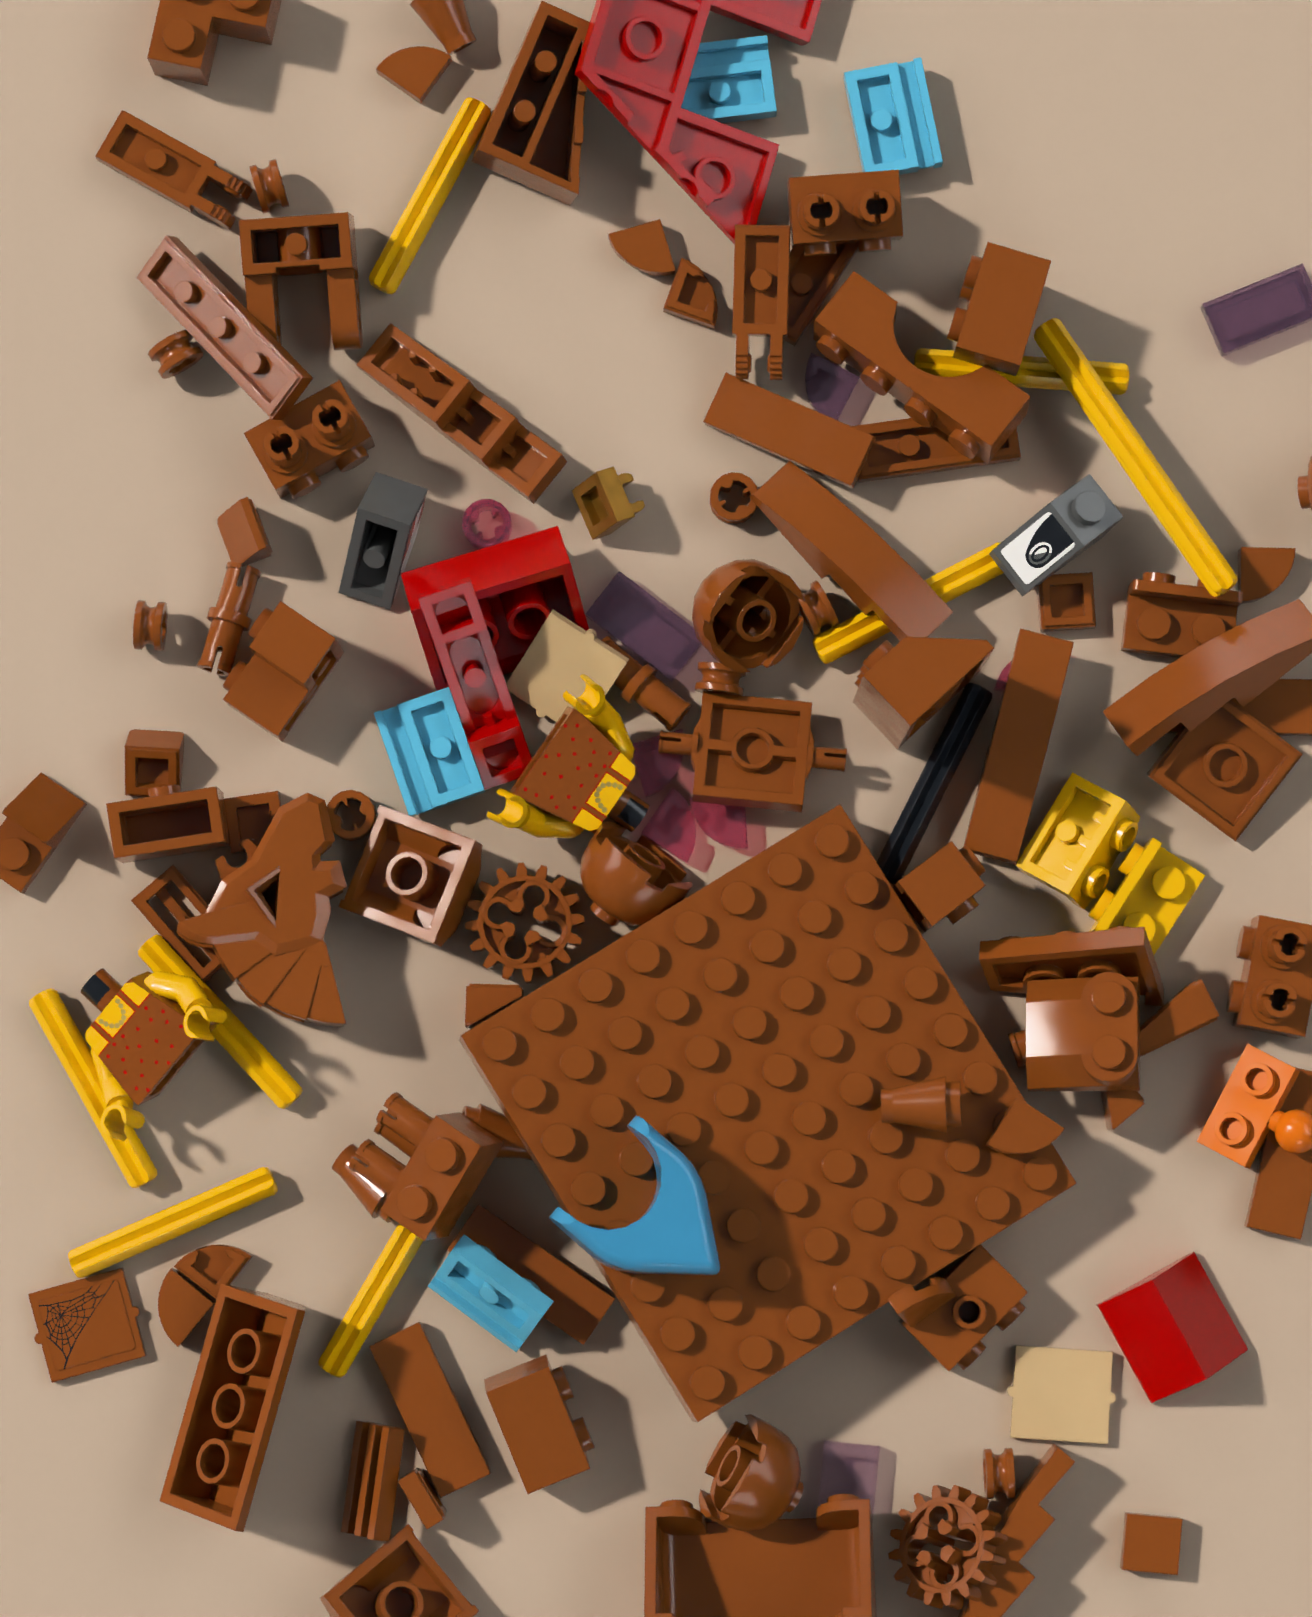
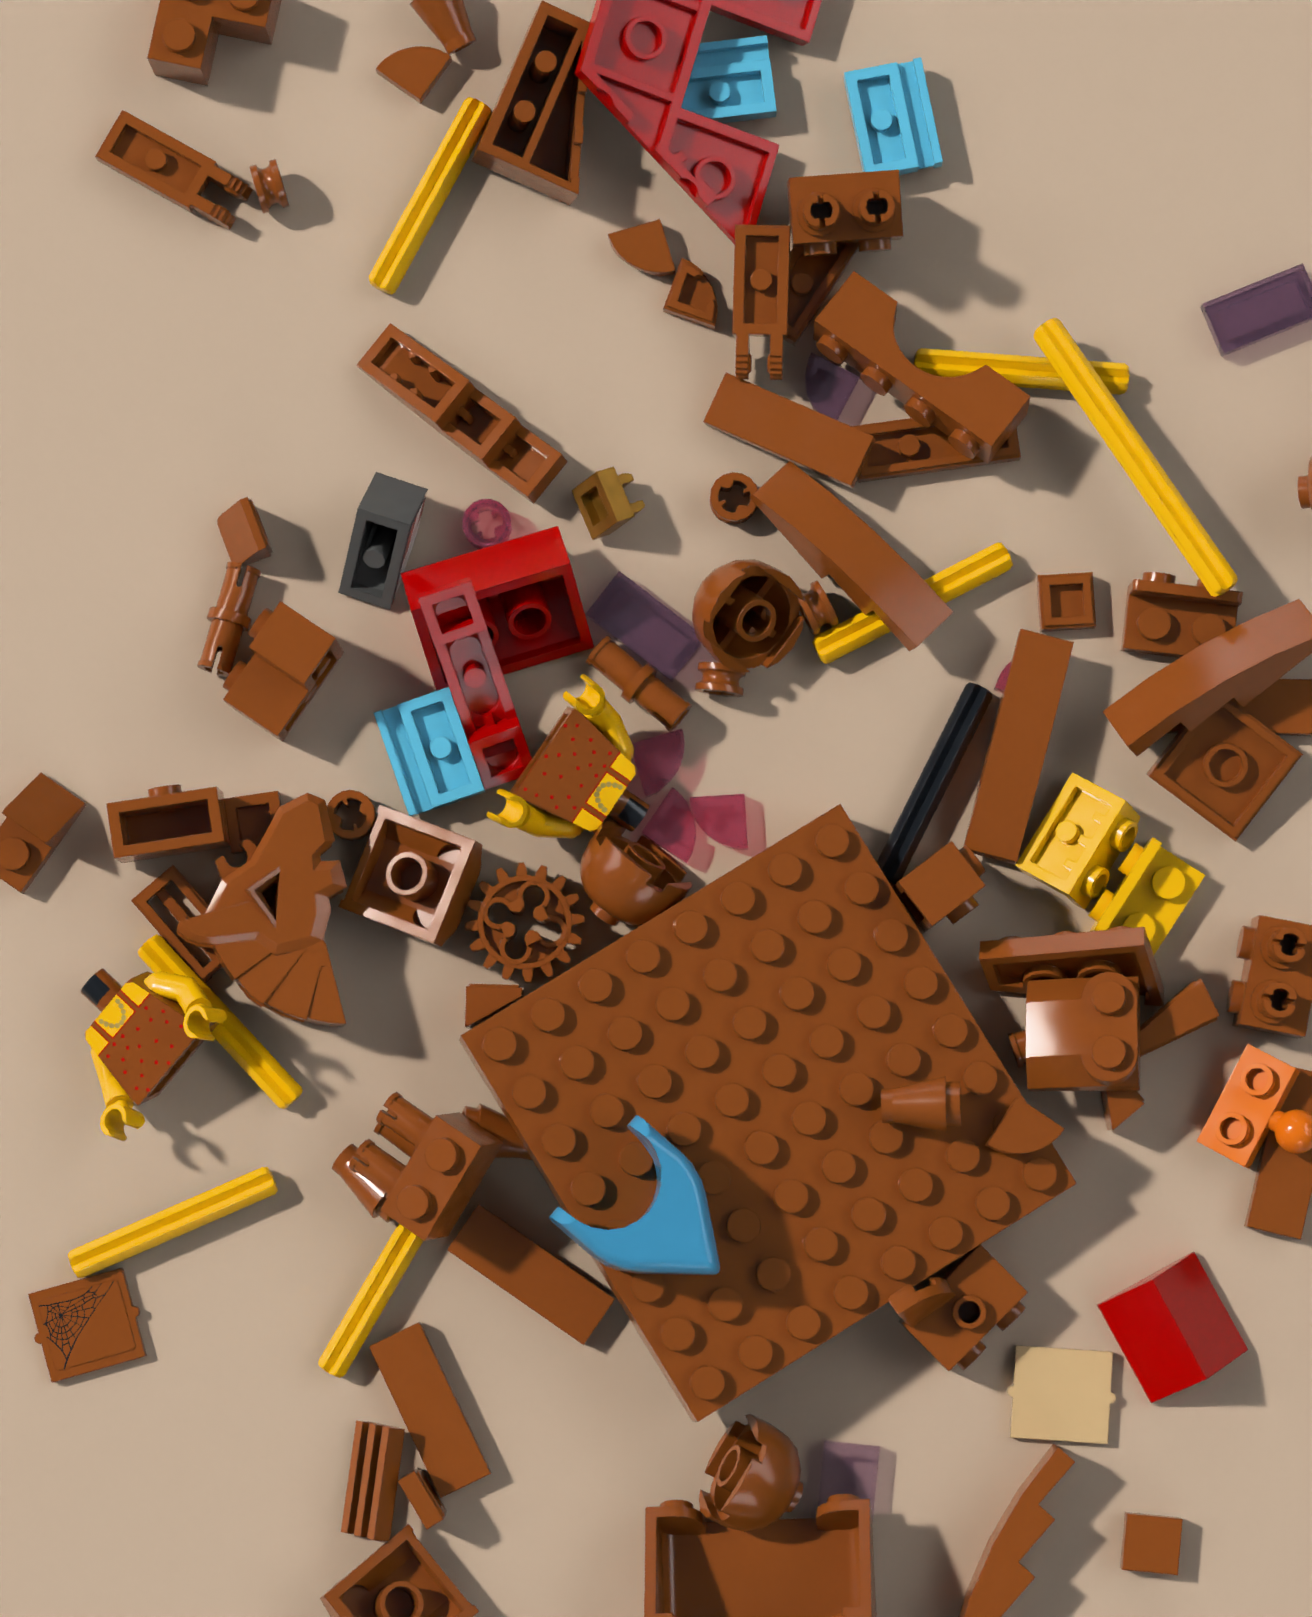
yellow axle [29,988,157,1188] -> none
dark orange slope [125,729,184,797] -> none
dark orange bush [133,600,168,651] -> none
tile [136,235,313,420] -> none
dark orange bush [148,330,204,379] -> none
dark orange tile [158,1268,215,1347] -> none
dark orange slope [160,1283,305,1532] -> none
dark orange tile [174,1244,253,1299] -> none
dark orange brick [239,212,363,351] -> none
dark orange brick [244,380,375,499] -> none
medium azure plate [428,1234,554,1352] -> none
dark orange brick [484,1354,595,1494] -> none
tan piece [506,609,629,722] -> none
dark orange plate [658,692,847,813] -> none
dark orange slope [853,637,994,749] -> none
dark orange gear [888,1485,1008,1610] -> none
dark orange brick [947,242,1051,376] -> none
dark orange bush [983,1448,1015,1499] -> none
dark grey slope [989,474,1123,597] -> none
dark orange tile [1238,547,1296,604] -> none

